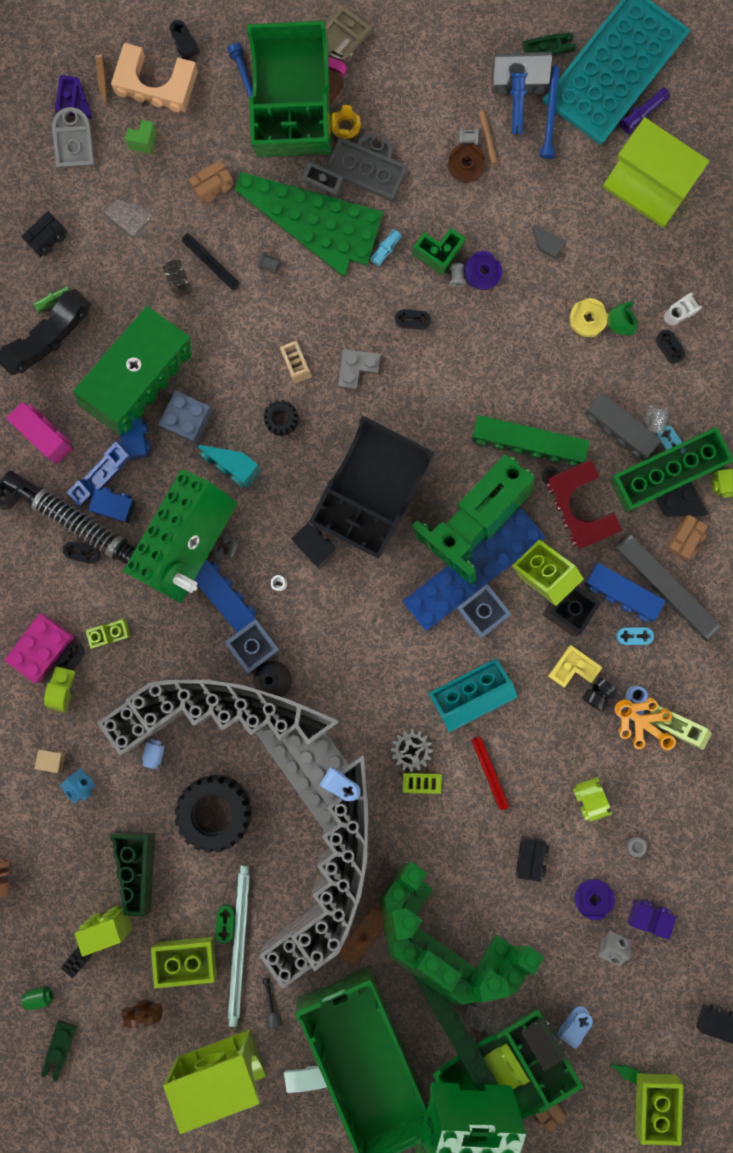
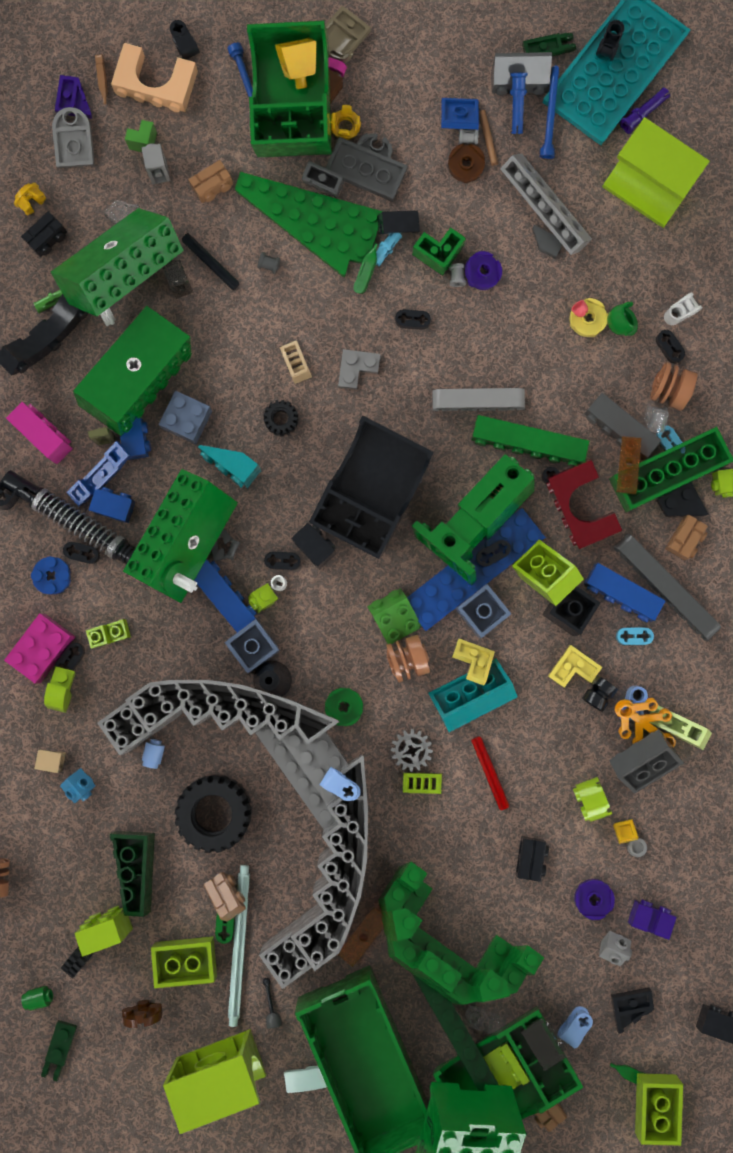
none -> yellow piece [14,183,46,215]
none -> blue plate [31,556,71,595]
none -> green piece [51,208,184,326]
none -> olive plate [88,427,116,446]
none -> light grey brick [141,143,171,185]
none -> medium nougat brick [203,872,246,922]
none -> lime brick [248,583,278,614]
none -> black beam [264,552,301,570]
none -> yellow torso [275,38,316,89]
none -> green plate [325,688,363,726]
none -> green piece [353,243,378,294]
none -> bright green bracket [367,588,421,644]
none -> black hinge [377,210,420,234]
none -> nougat wheel [386,634,430,683]
none -> light grey beam [432,388,525,411]
none -> blue plate [441,98,479,130]
none -> light yellow plate [452,639,495,686]
none -> black beam [476,540,511,567]
none -> light grey brick [500,154,592,255]
none -> coral hinge [571,300,588,317]
none -> black piece [596,20,624,62]
none -> dark grey slope [609,729,684,794]
none -> black wing [611,987,654,1034]
none -> yellow tile [613,819,639,844]
none -> clear orange tile [616,436,642,494]
none -> nougat wheel [650,362,698,411]

